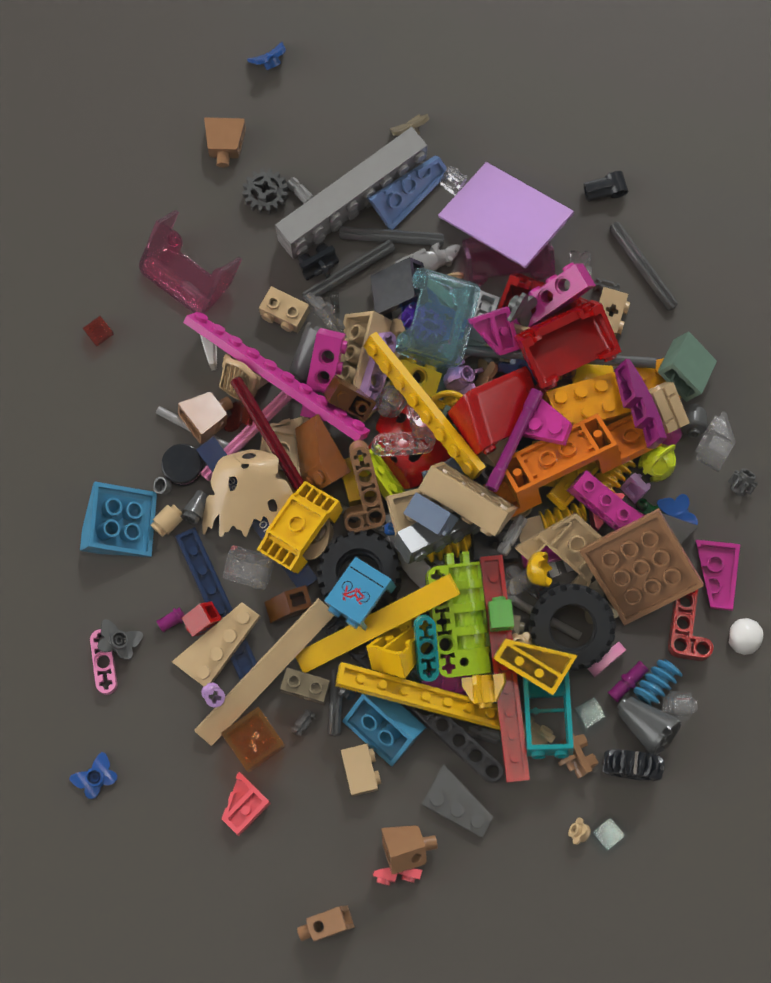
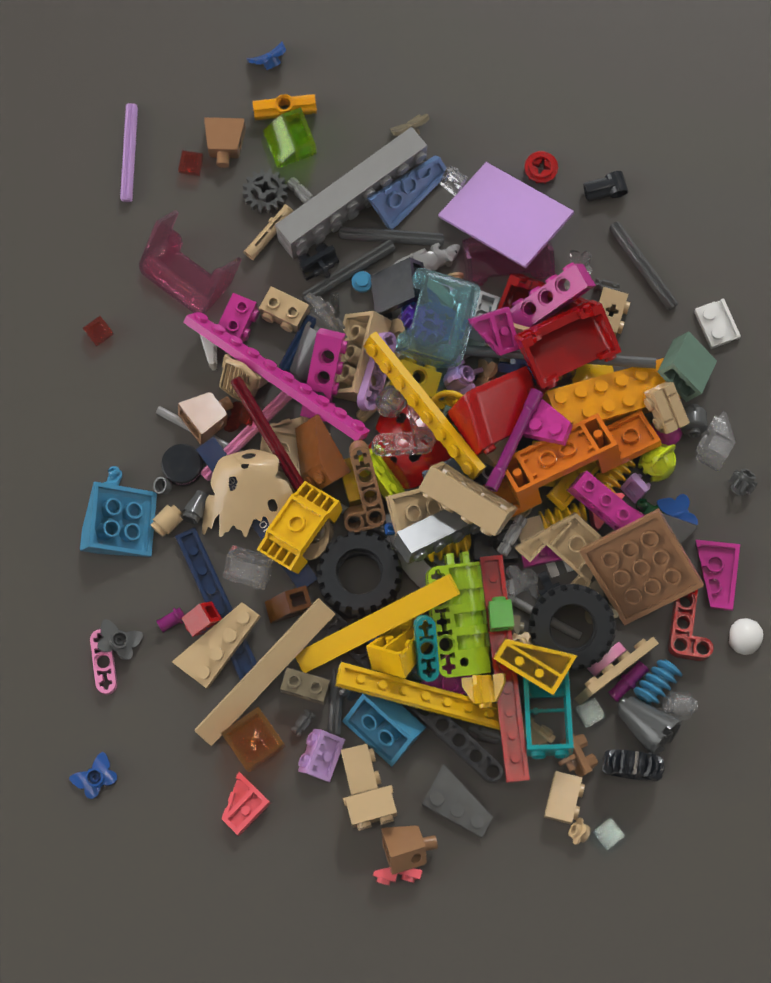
lavender bush [201,683,225,708] -> none
medium nougat torso [297,905,355,941] -> none
reddish brown slope [323,375,376,421] -> none
dark azure panel [324,557,396,630] -> none
sand blue hinge [404,492,459,536] -> none
dark grey animal [507,292,537,327] -> none
yellow hair [526,552,552,587] -> none
magenta slope [614,358,667,449] -> none
none -> dark azure arm [103,466,122,486]
none -> lavender axle [120,103,138,202]
none -> clear red plate [178,150,204,176]
none -> dark pink brick [218,293,260,343]
none -> tan pin [244,204,293,261]
none -> light orange piece [253,94,317,120]
none -> clear neon green slope [263,108,317,168]
none -> dark blue axle [279,315,316,372]
none -> lavender bracket [298,729,345,782]
none -> tan brick [343,785,397,831]
none -> dark azure plate [352,271,372,292]
none -> red gear [525,151,558,184]
none -> tan brick [544,771,585,824]
none -> tan wing [574,637,659,705]
none -> white plate [694,298,741,349]

